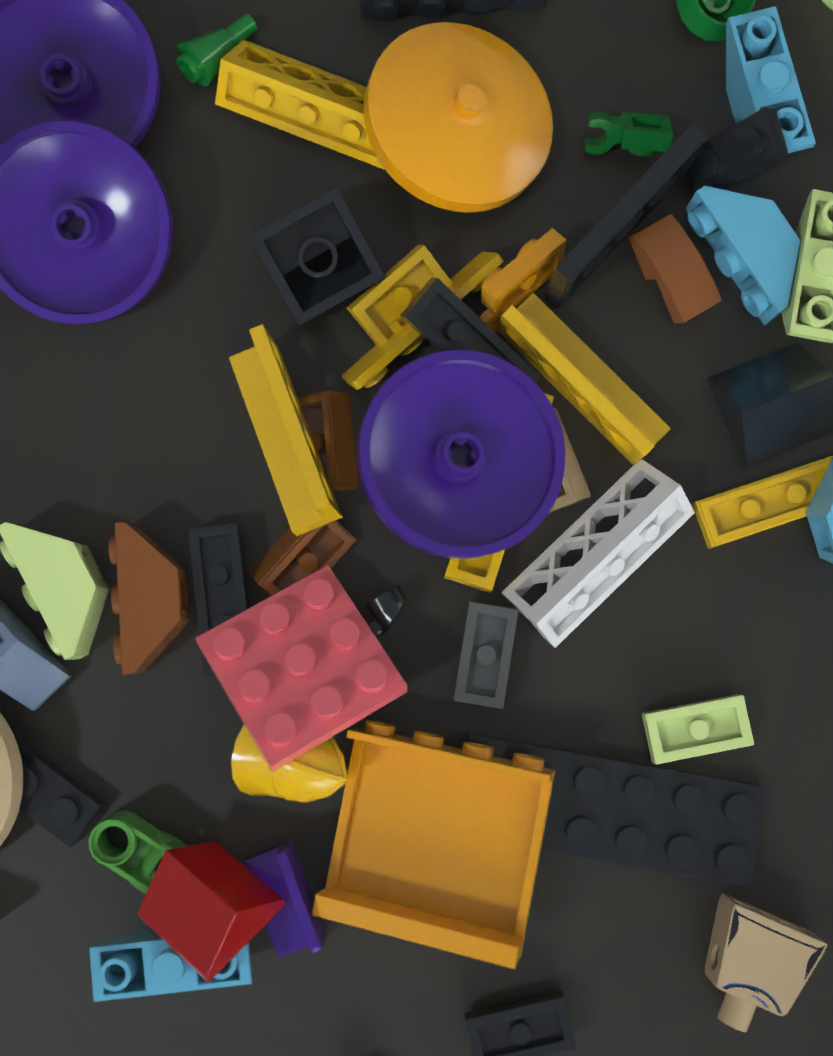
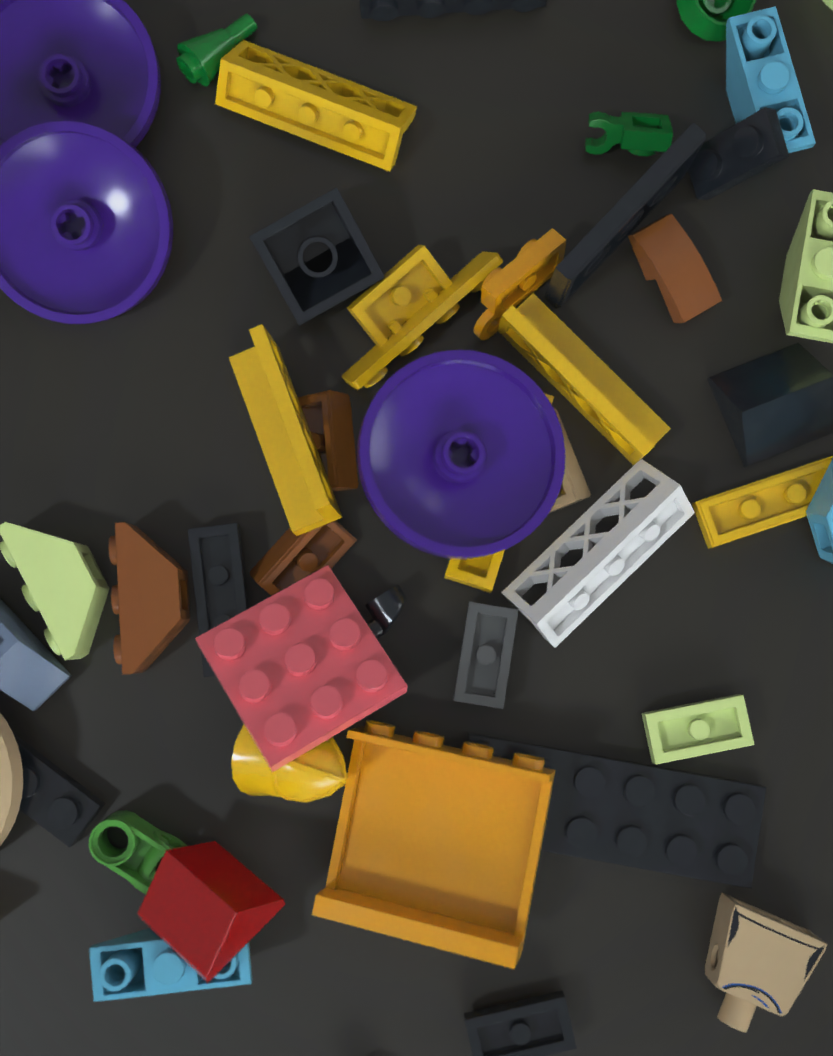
dark purple panel [243,840,327,958] -> none
light orange dish [363,22,553,213] -> none
black plate [400,277,541,383] -> none
medium azure slope [686,186,801,326] -> none

